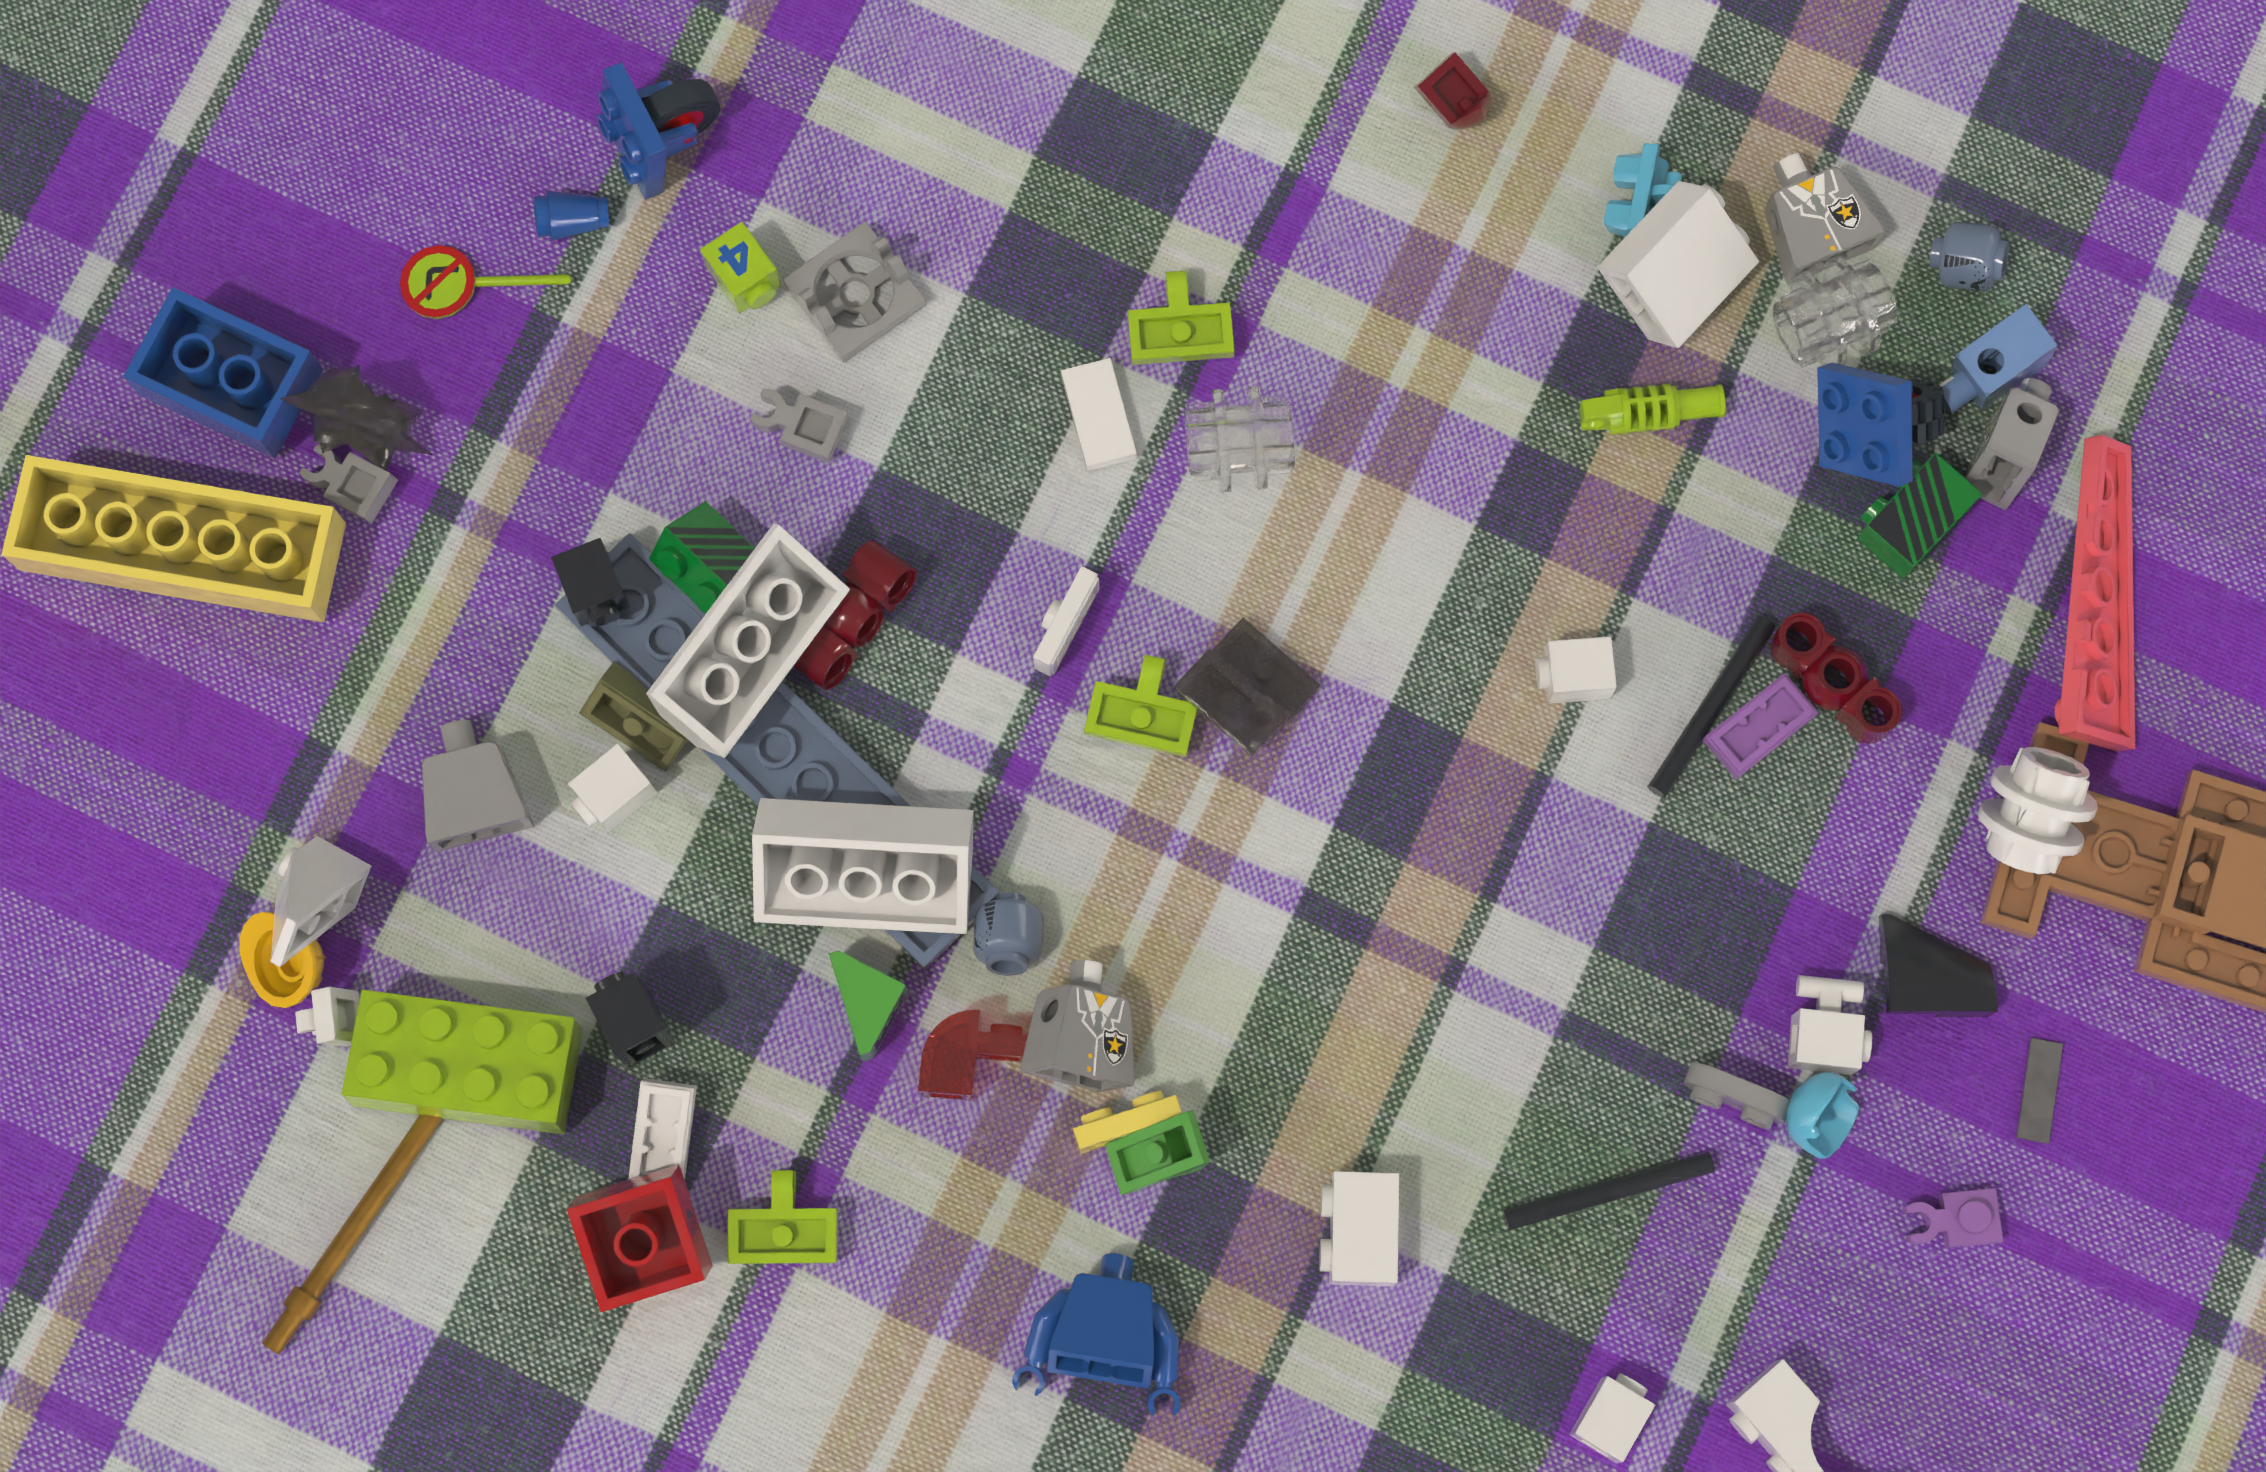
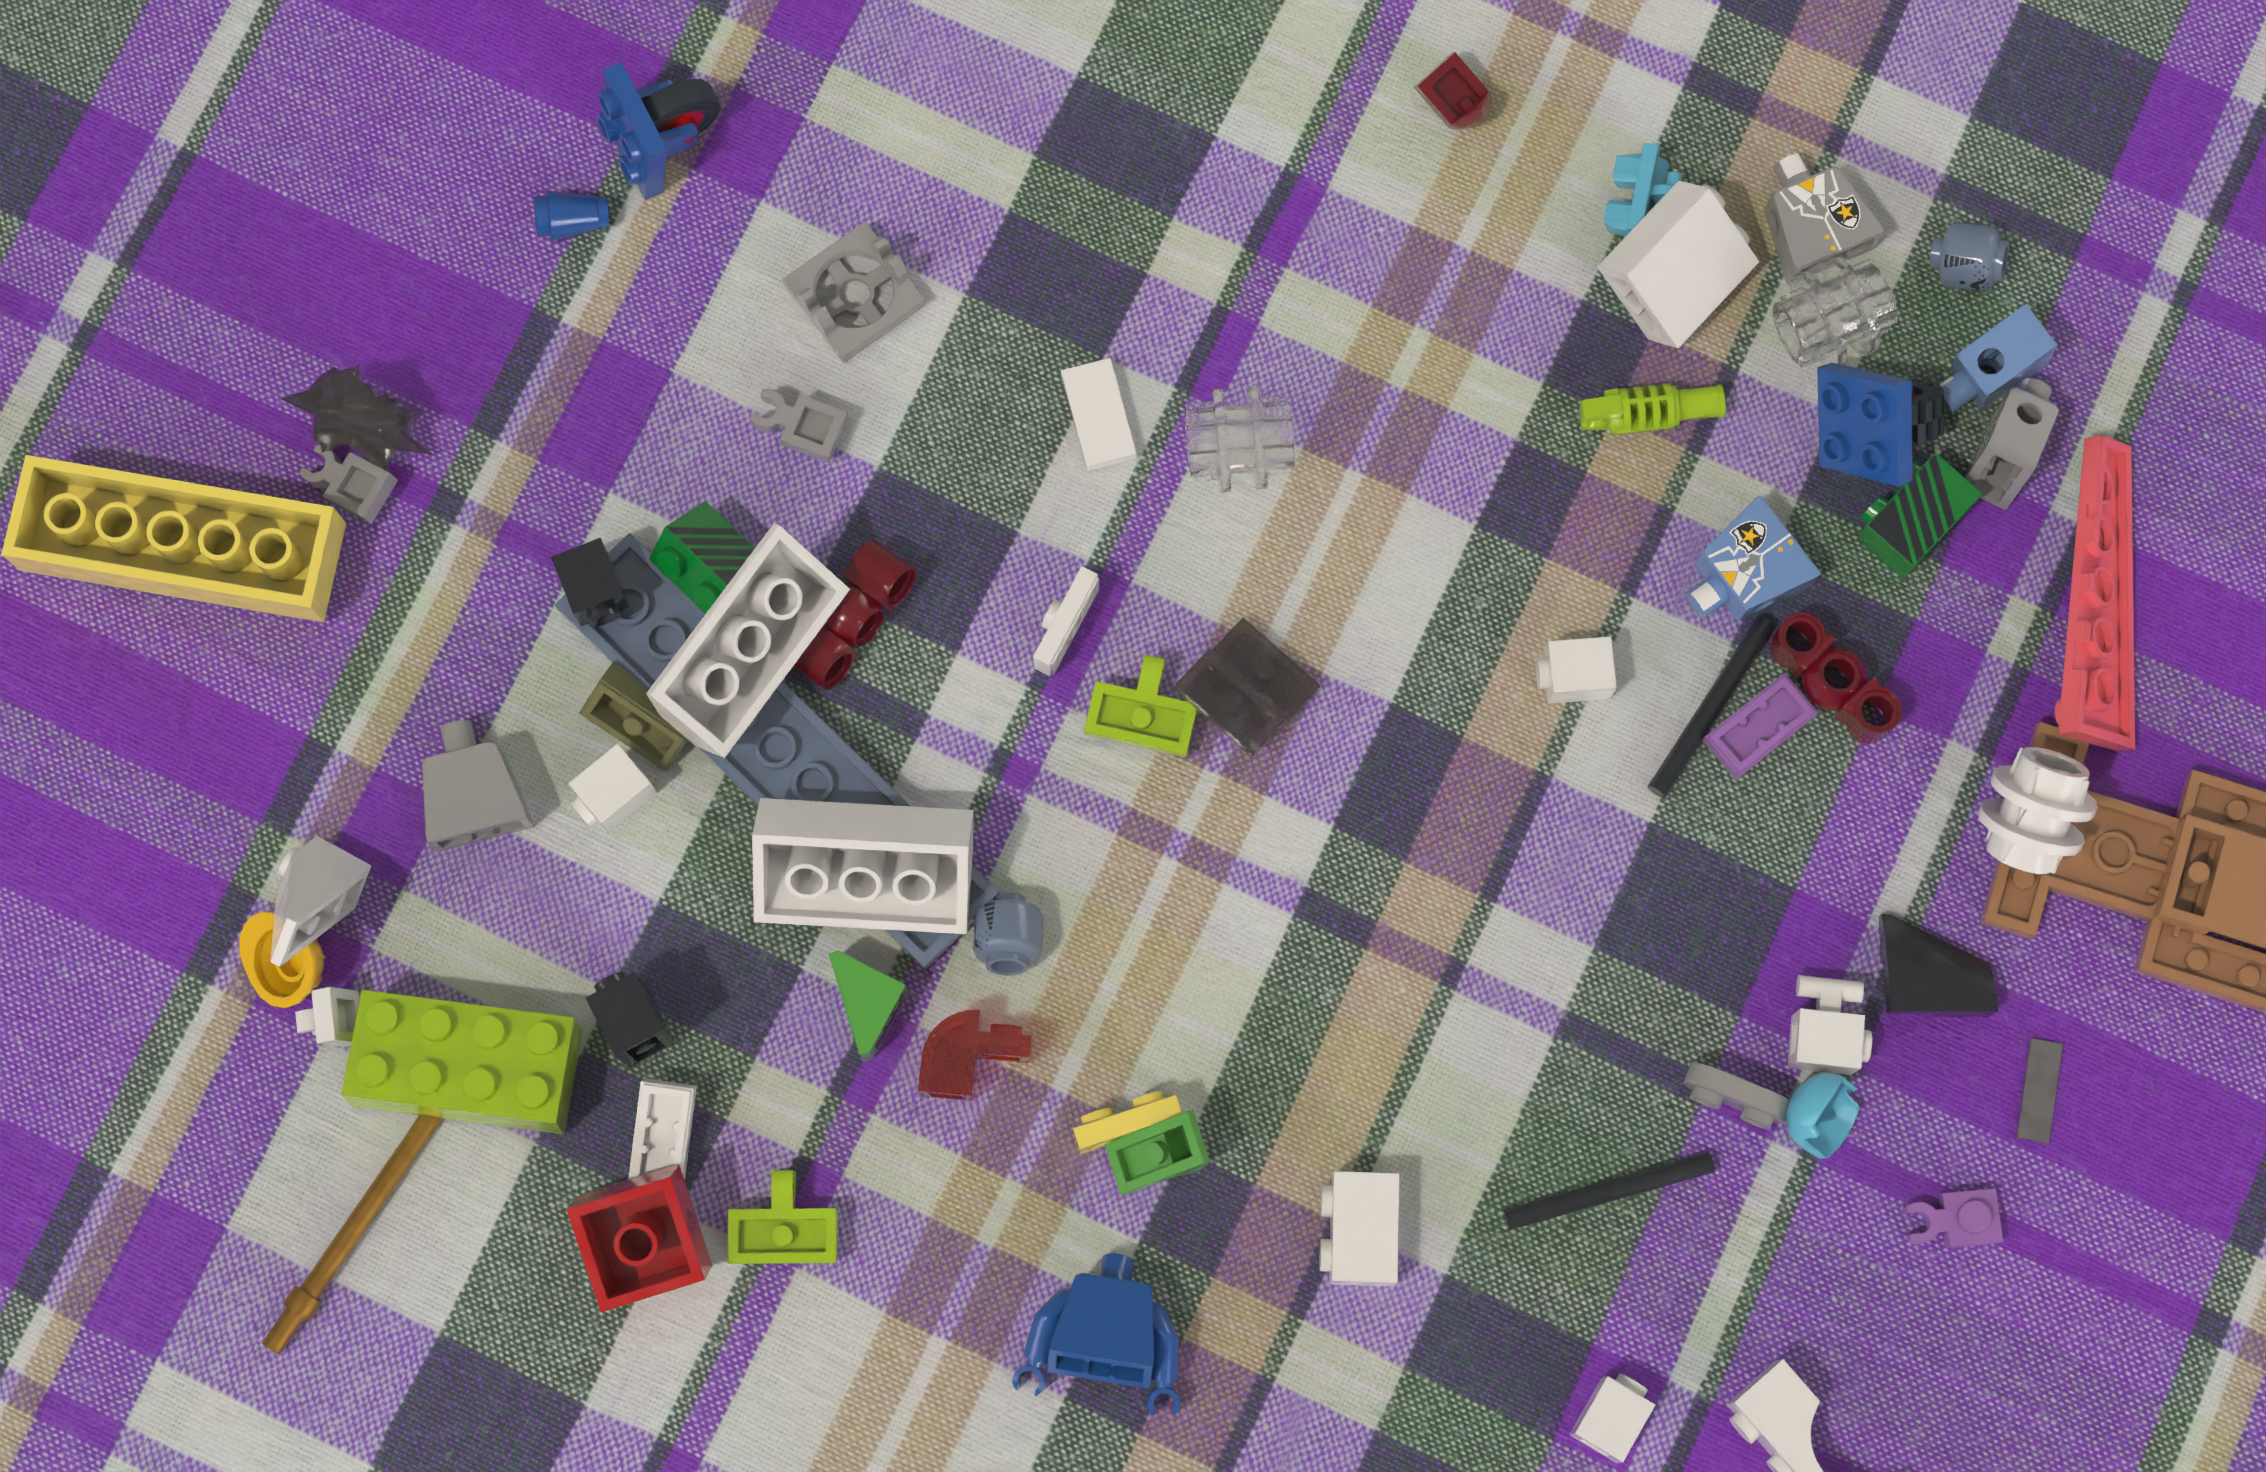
blue brick [123,287,323,459] -> none
piece [400,245,572,319] -> none
lime brick [699,222,781,314] -> none
light grey torso [1020,960,1135,1092] -> none
lime plate [1128,270,1234,365] -> none
none -> medium blue torso [1685,495,1821,621]

